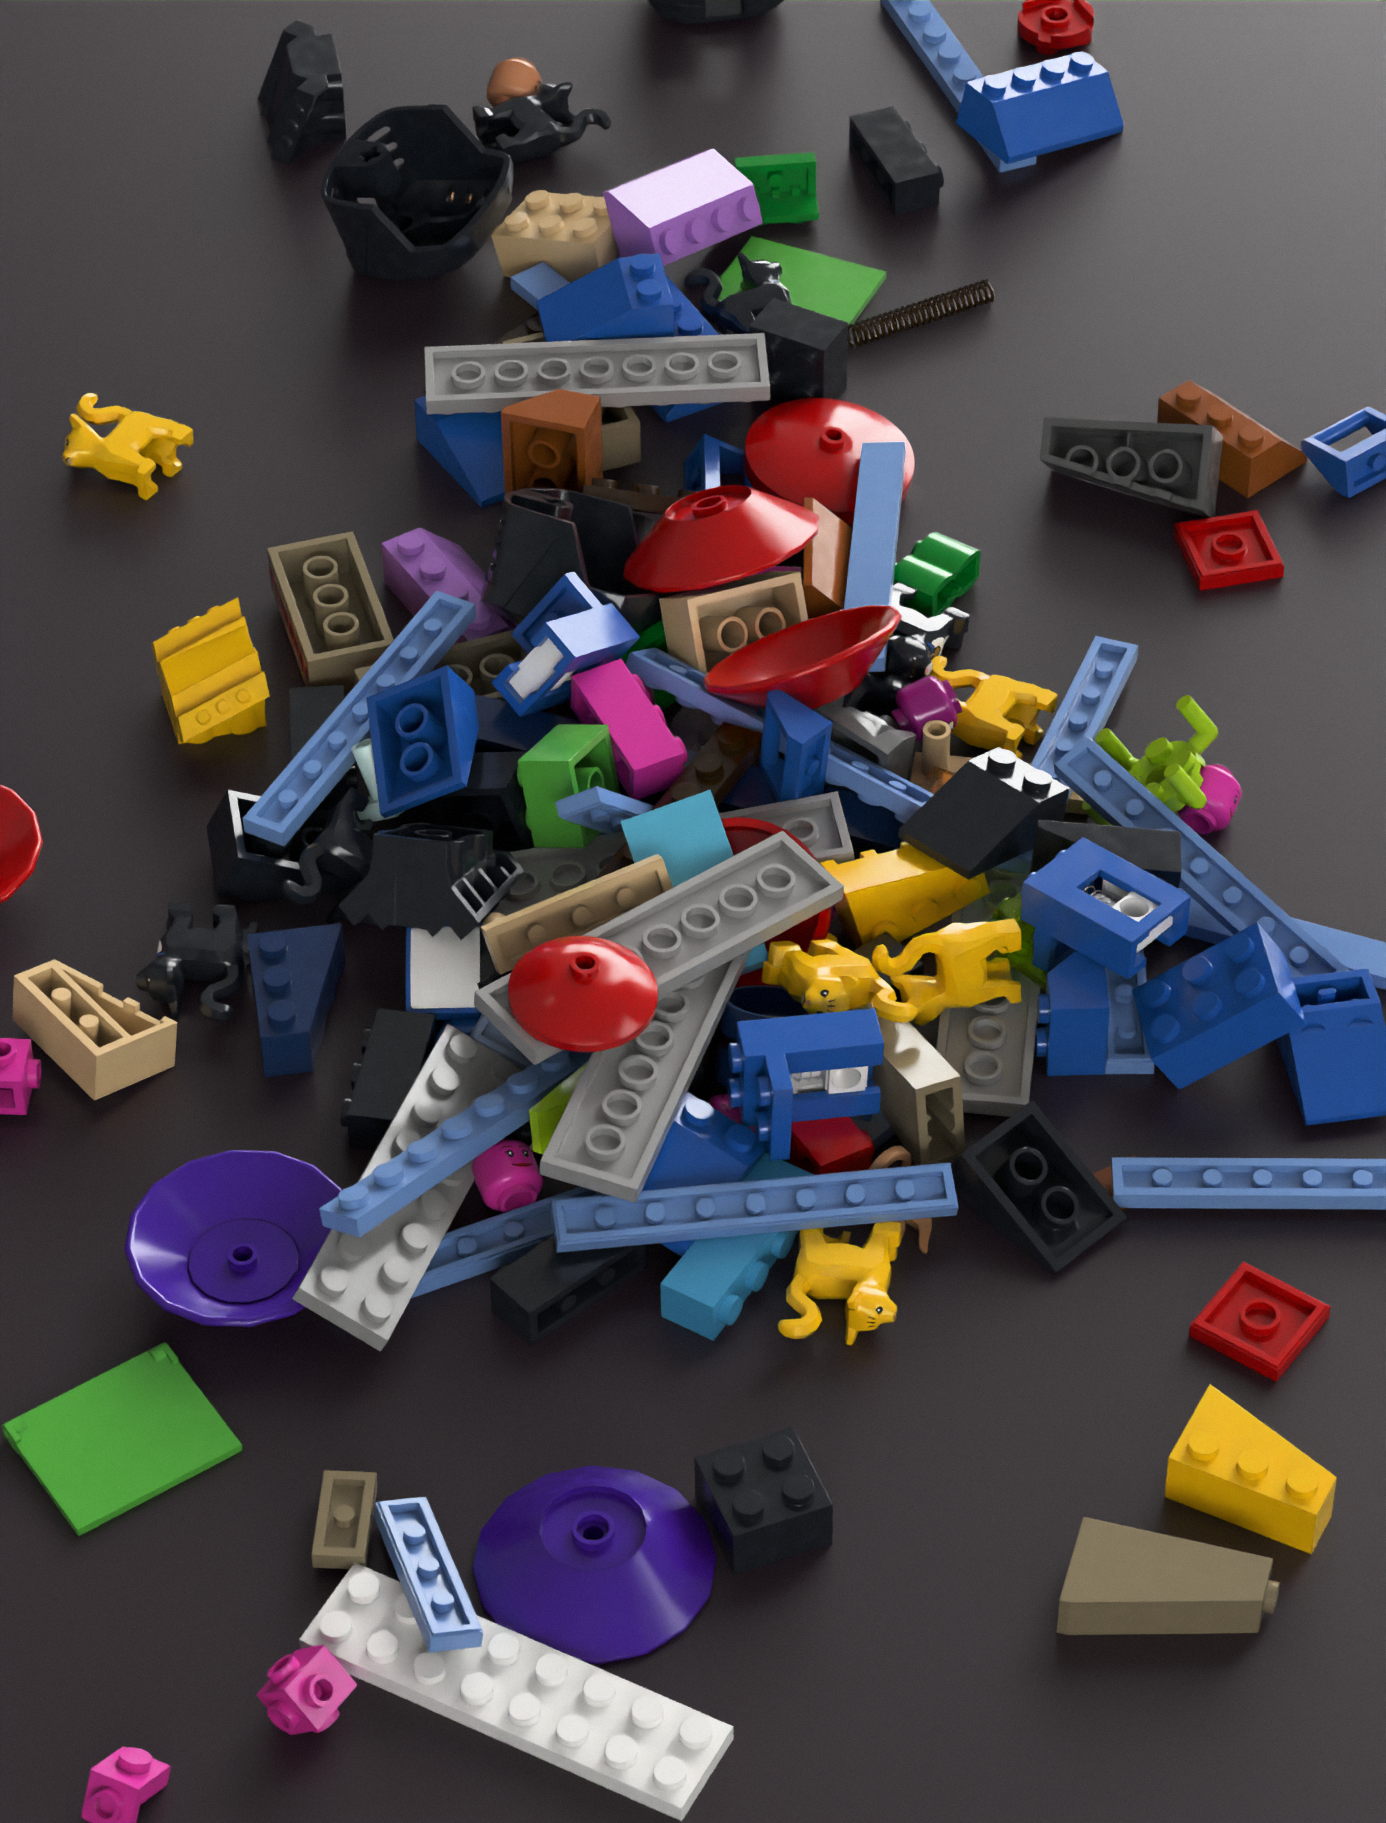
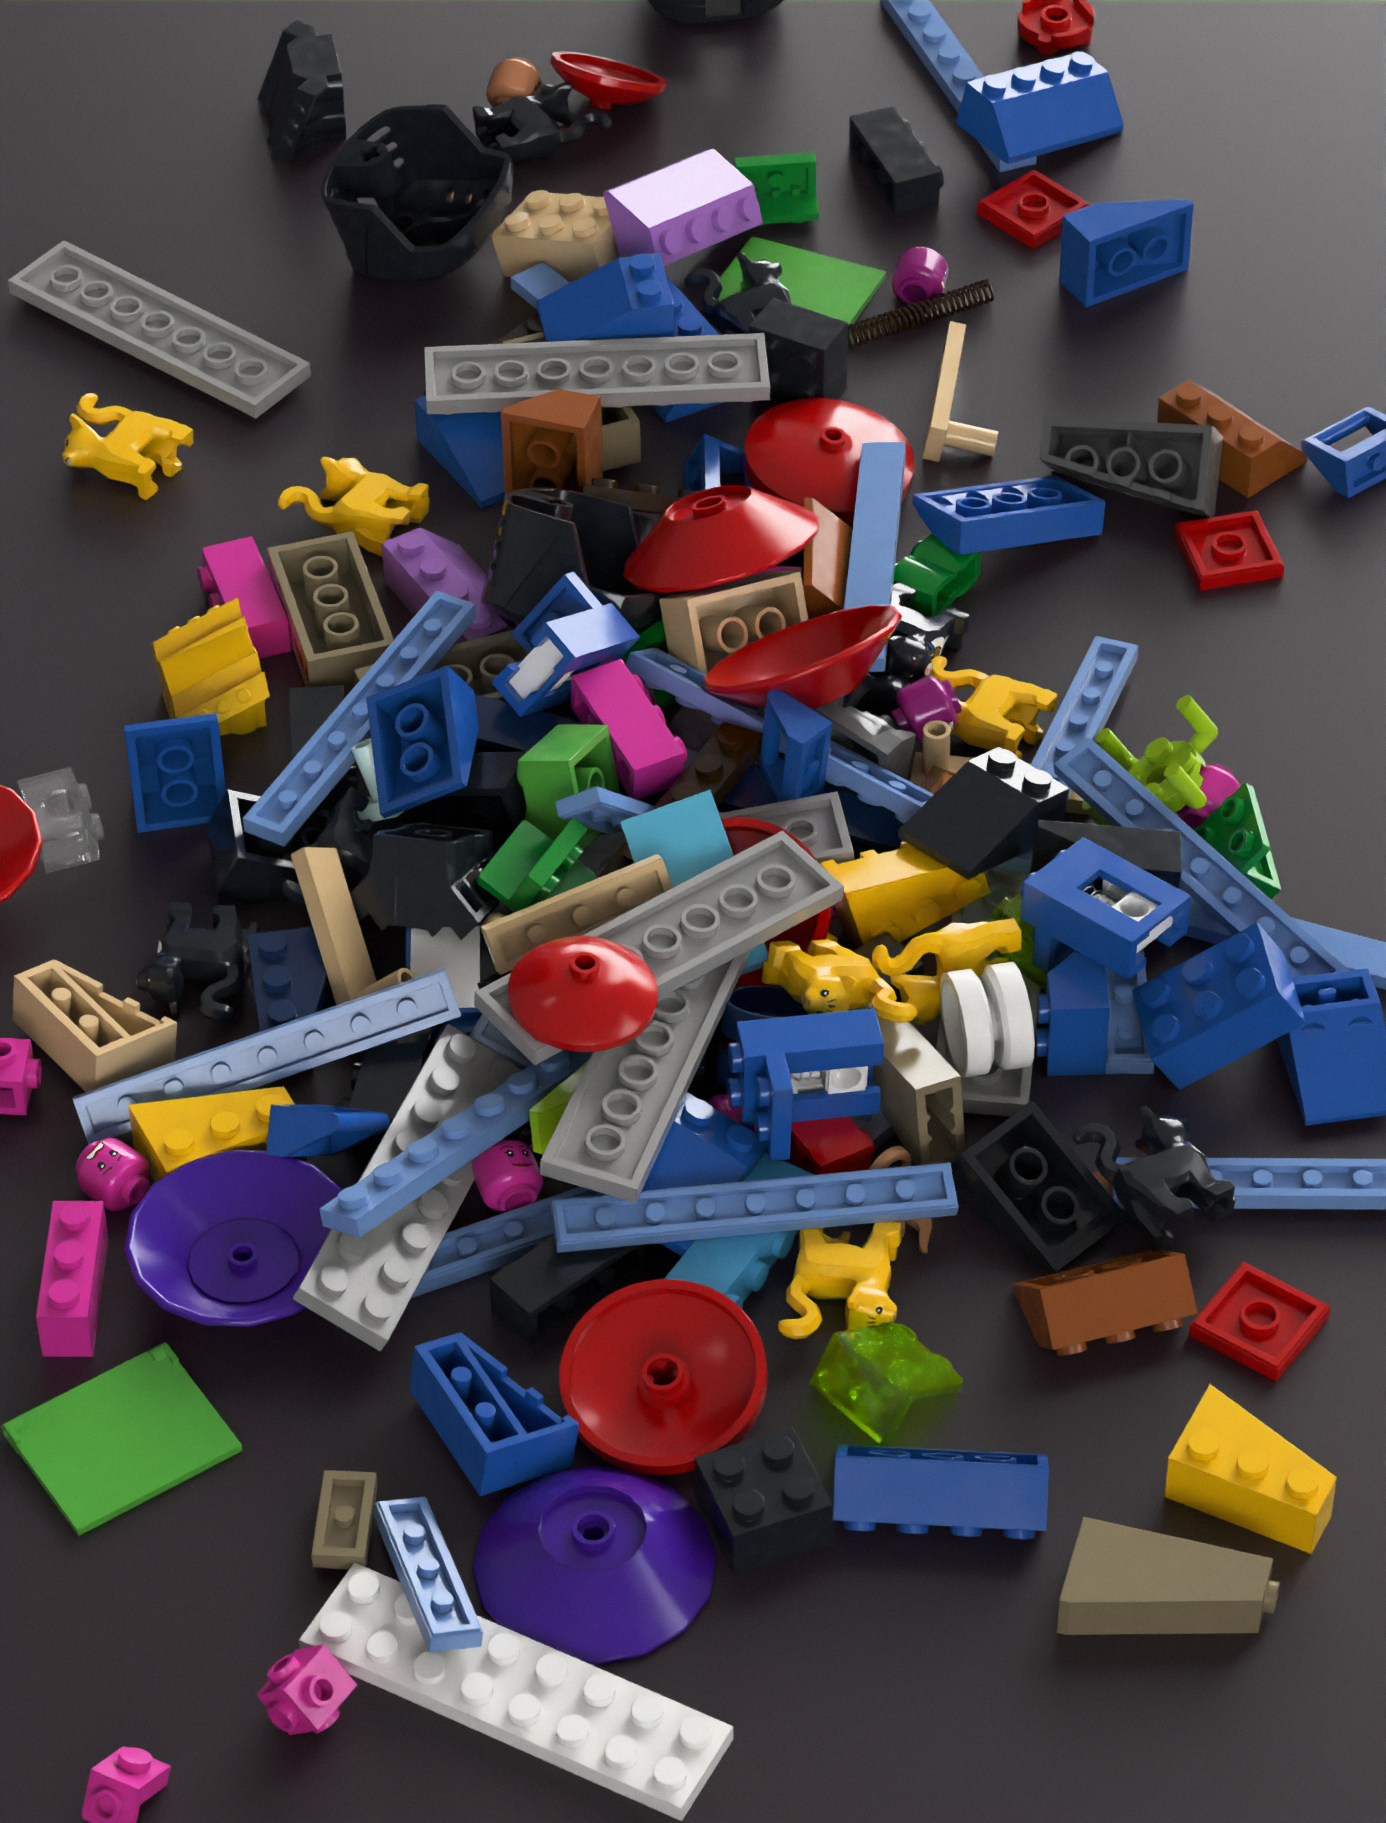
none -> light grey plate [8,240,311,418]
none -> clear brick [17,767,104,874]
none -> dark pink brick [36,1201,109,1357]
none -> medium blue plate [73,968,461,1144]
none -> dark pink head [76,1138,150,1211]
none -> blue slope [124,713,226,833]
none -> yellow wedge [128,1086,308,1182]
none -> dark pink brick [197,536,291,659]
none -> blue tile [266,1104,390,1157]
none -> yellow animal [277,457,430,558]
none -> tan piece [291,847,416,1005]
none -> blue wedge [409,1332,579,1496]
none -> green bracket [476,818,597,912]
none -> red dish [550,51,666,110]
none -> red dish [559,1279,768,1475]
none -> clear neon green bracket [809,1323,963,1444]
none -> blue slope [833,1444,1049,1539]
none -> magenta head [891,247,949,307]
none -> blue slope [912,475,1105,555]
none -> tan piece [922,321,998,462]
none -> white wheel [940,962,1035,1078]
none -> red tile [977,169,1091,249]
none -> dark orange slope [1012,1249,1198,1356]
none -> blue slope [1059,199,1194,307]
none -> black animal [1073,1106,1236,1252]
none -> green bracket [1194,783,1281,899]

